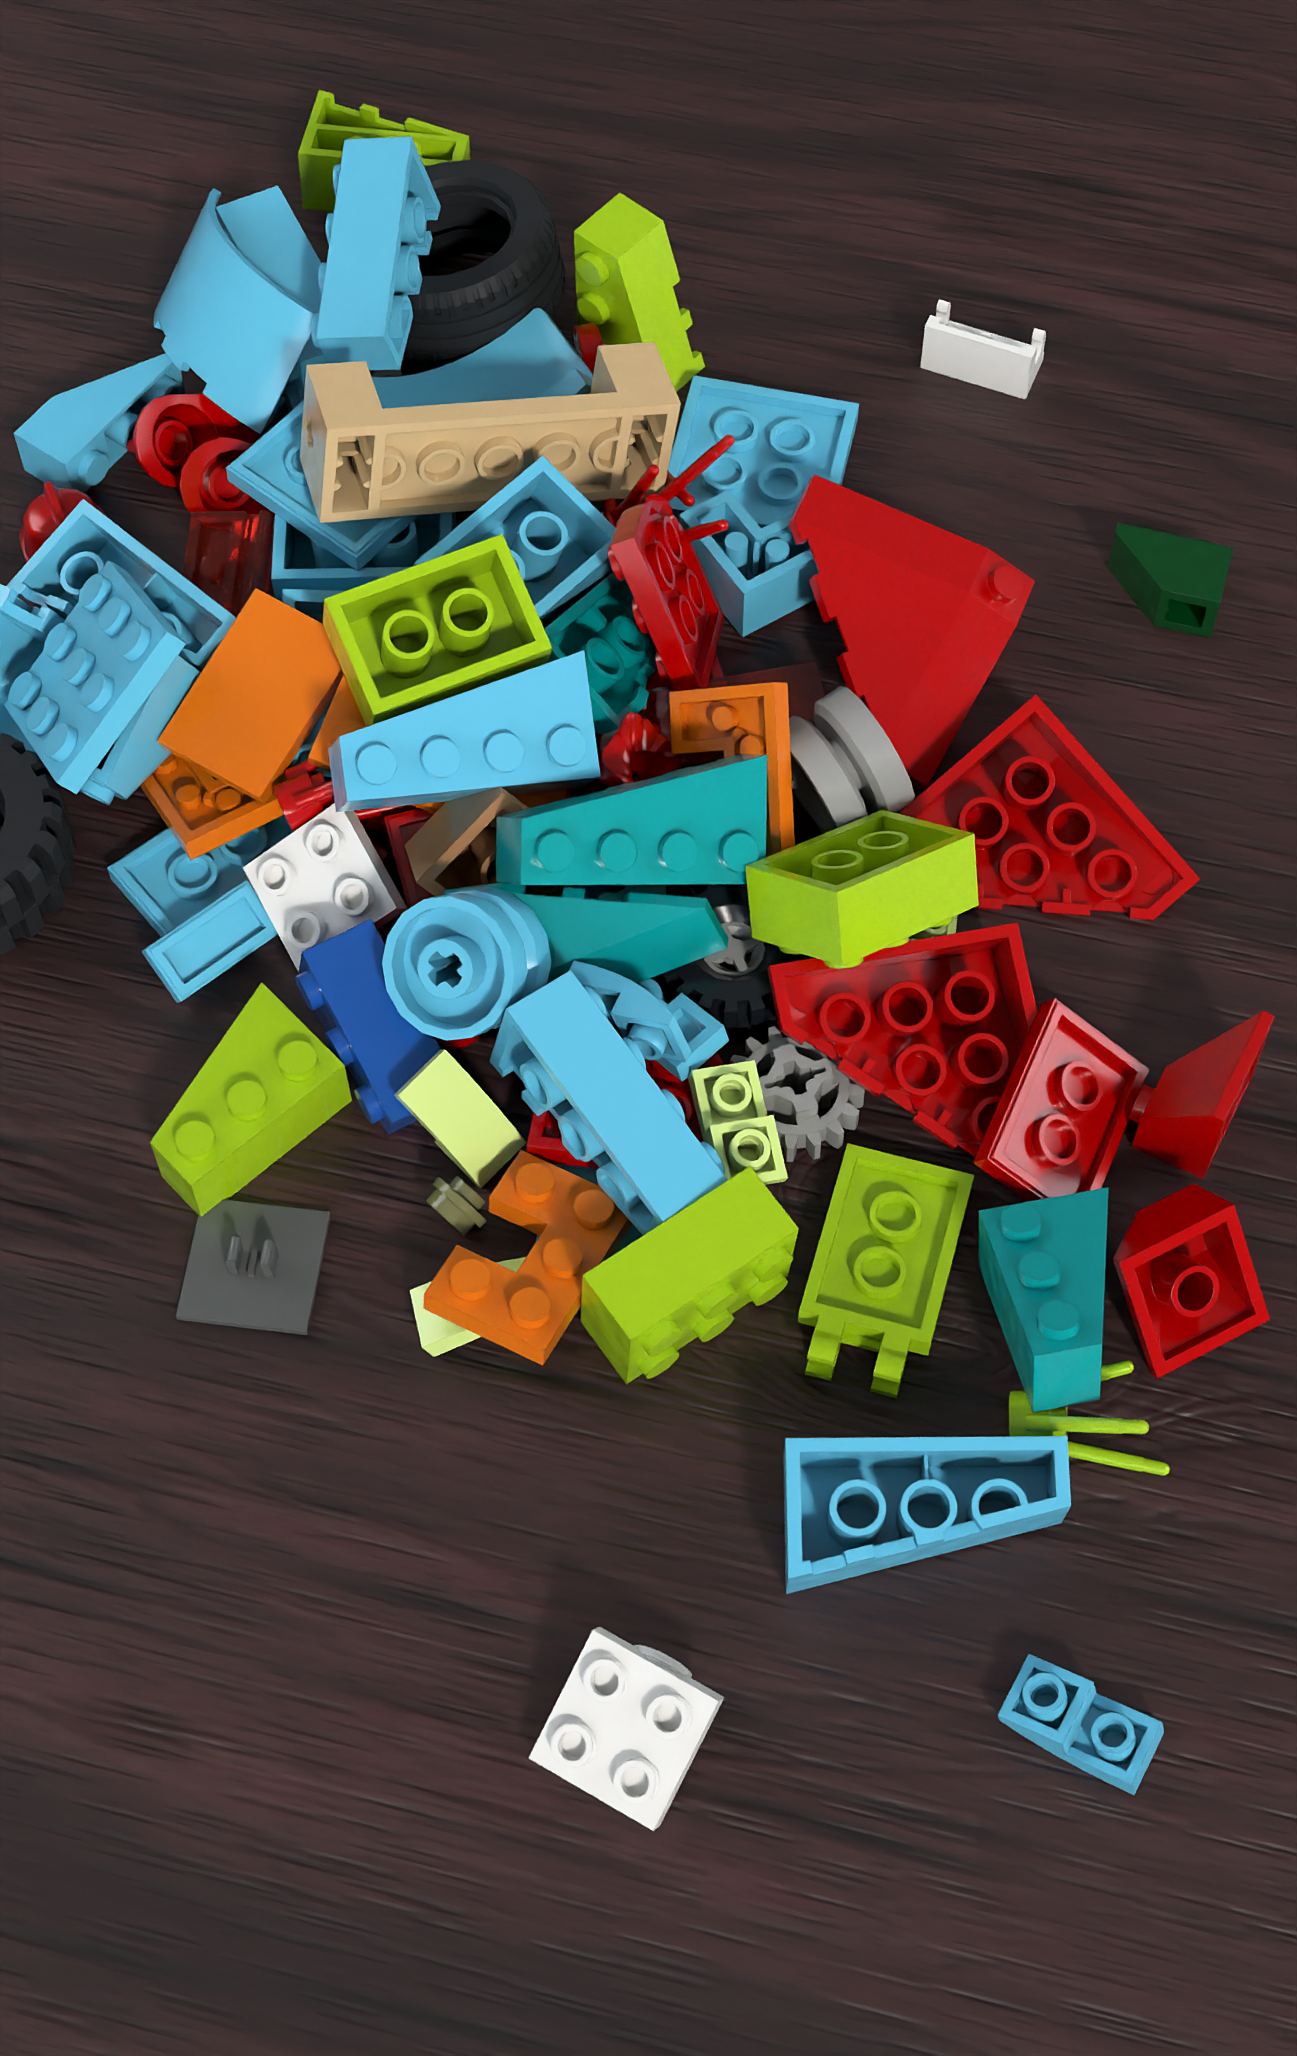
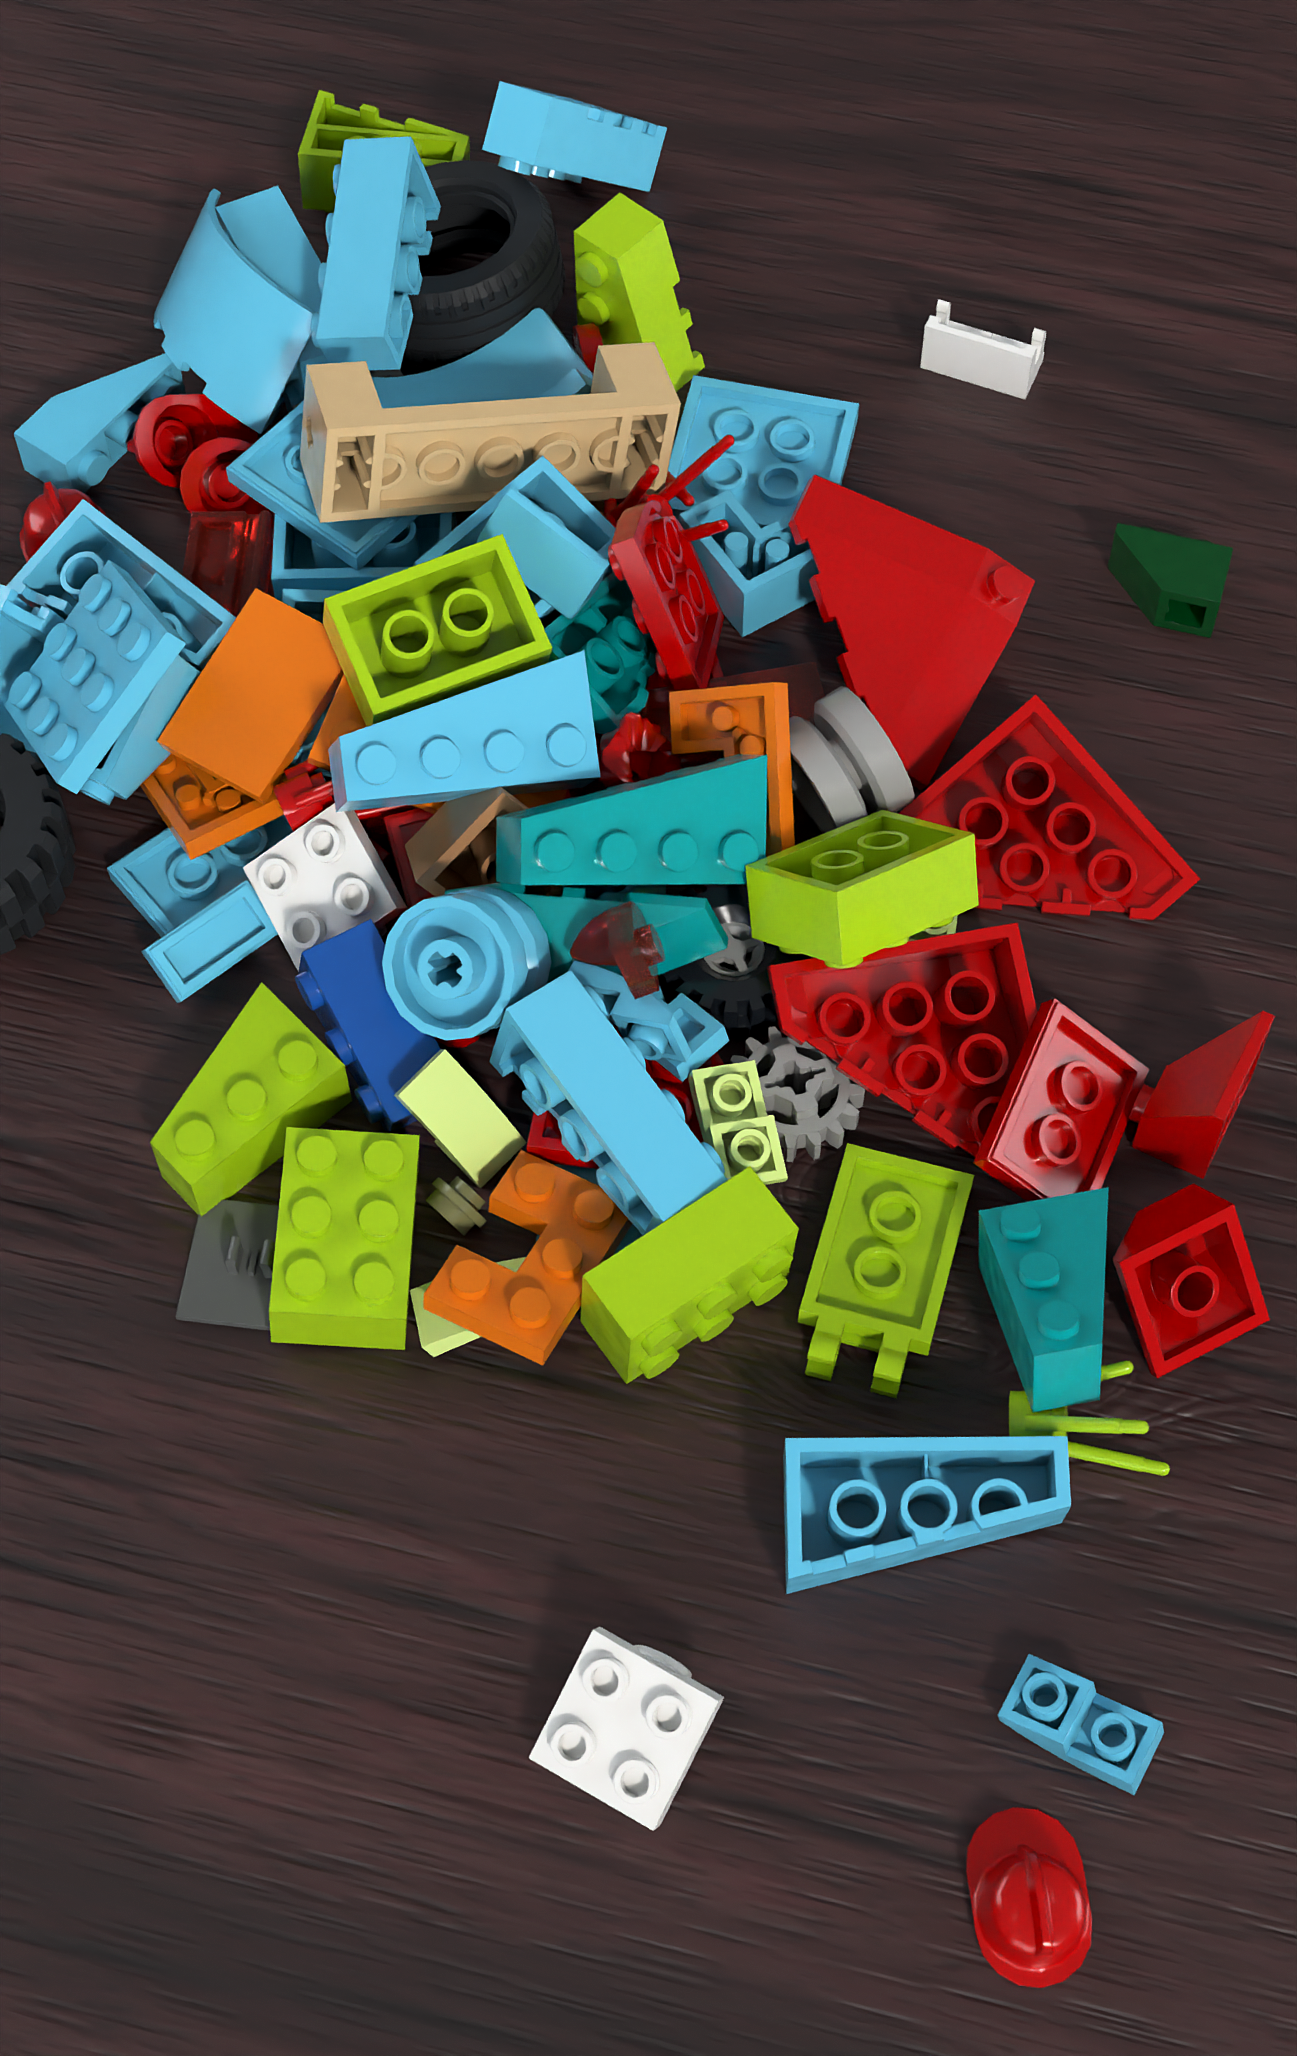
none -> lime brick [269,1127,419,1350]
none -> medium azure slope [476,487,610,619]
none -> medium azure wedge [482,81,667,192]
none -> clear red plate [570,901,665,999]
none -> red piece [966,1807,1092,1988]

